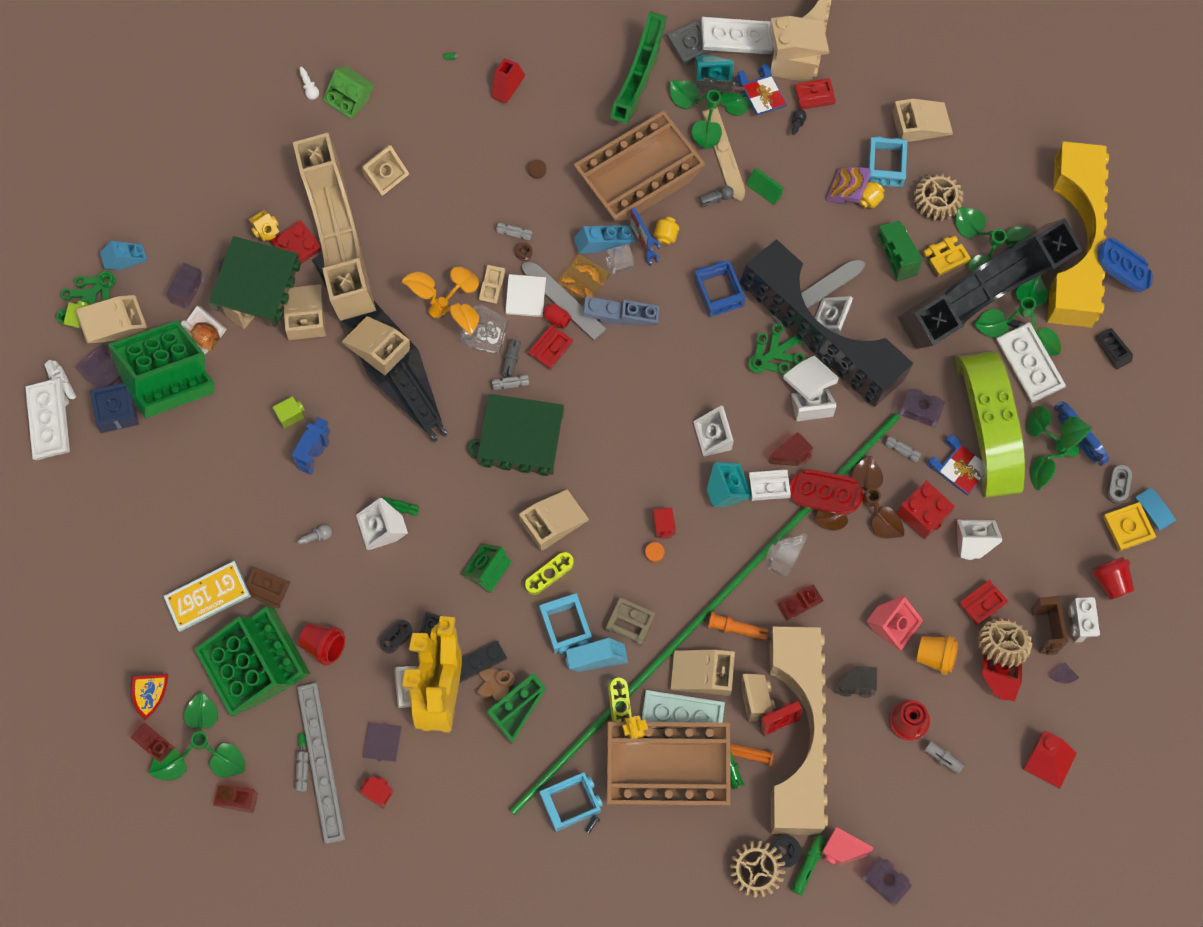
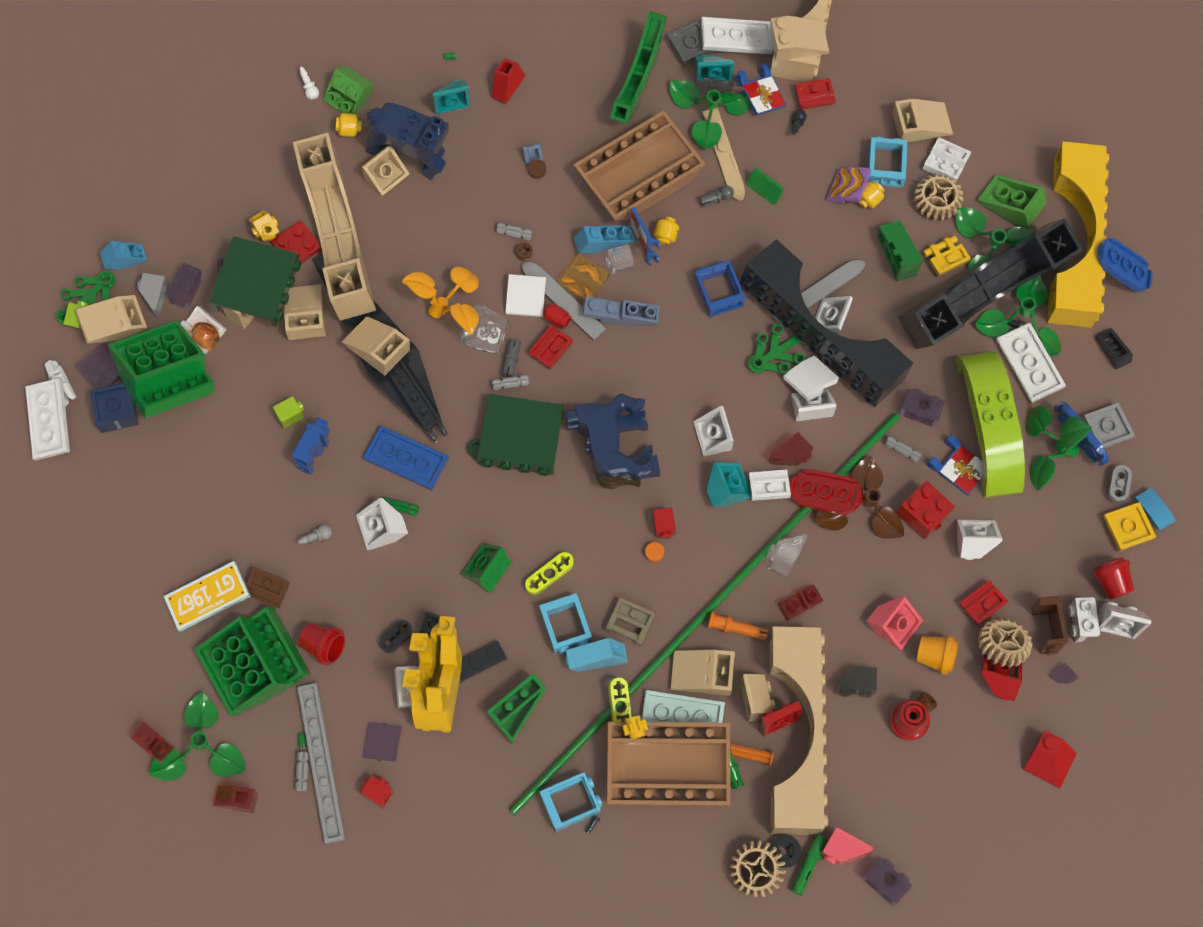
shield [131,674,168,720] -> none
medium nougat plate [477,668,515,701] -> none
tan slope [479,265,506,304] -> none
tan slope [519,489,589,552] -> none
light grey pin [924,740,965,775] -> none
none -> light grey slope [137,273,168,317]
none -> yellow head [335,113,362,137]
none -> blue tile [363,425,449,491]
none -> dark blue piece [365,103,449,180]
none -> teal slope [432,80,471,115]
none -> sand blue slope [523,143,544,164]
none -> dark blue piece [566,394,660,489]
none -> reddish brown tile [917,692,937,712]
none -> white slope [923,137,971,181]
none -> bright green slope [978,174,1047,228]
none -> light grey plate [1083,403,1135,449]
none -> white slope [1098,602,1151,639]

